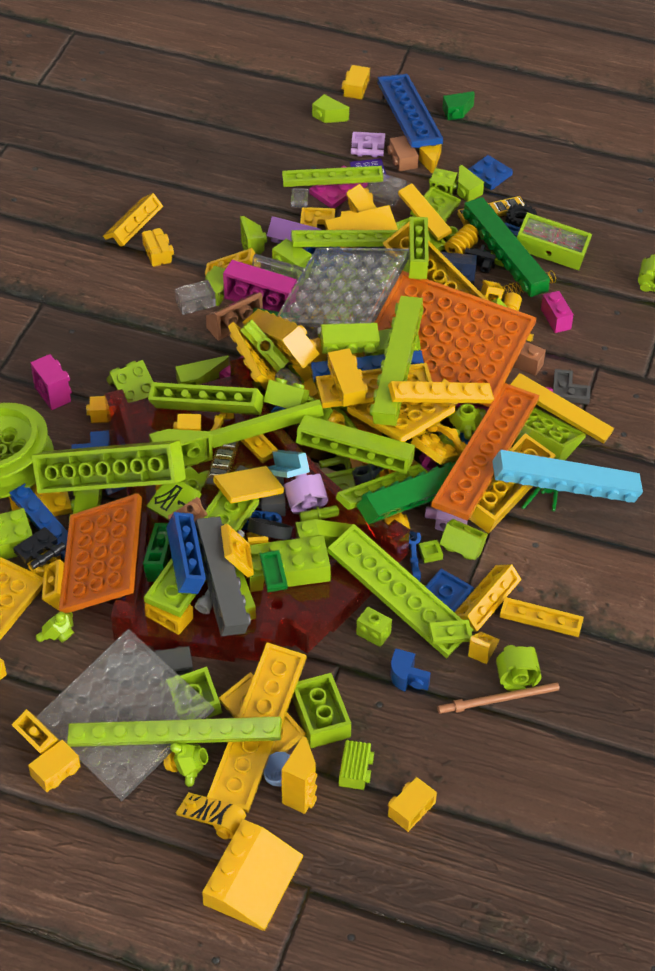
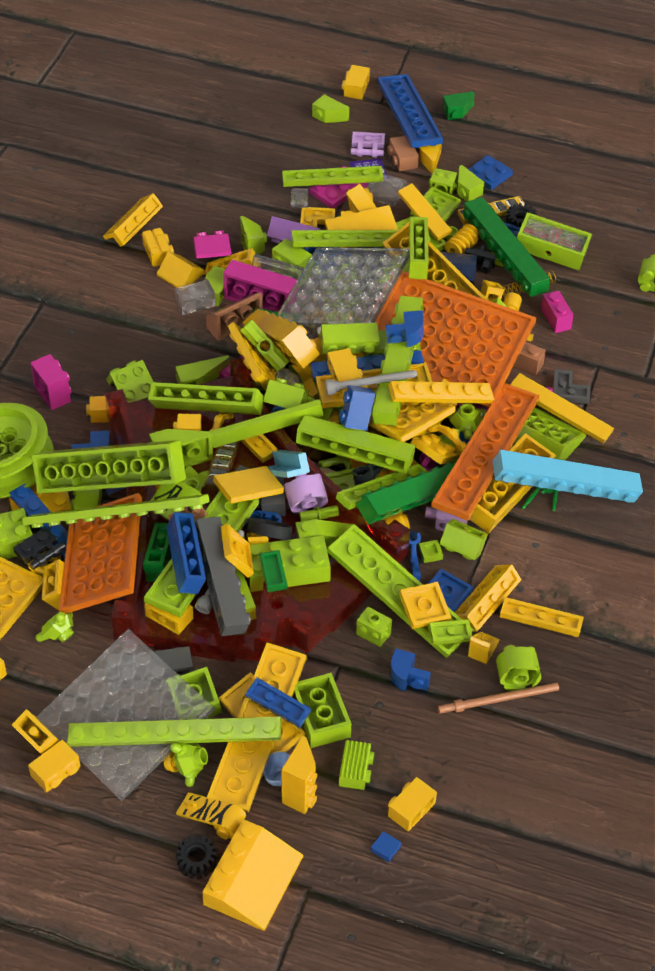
none -> lime plate [22,494,209,528]
none -> yellow slope [157,252,205,292]
none -> black tyre [176,834,217,879]
none -> dark pink slope [193,230,231,259]
none -> blue tile [245,677,311,728]
none -> light grey piece [325,370,417,395]
none -> brick [339,385,375,431]
none -> blue tile [371,831,402,862]
none -> blue brick [386,310,424,347]
none -> yellow plate [399,582,451,629]

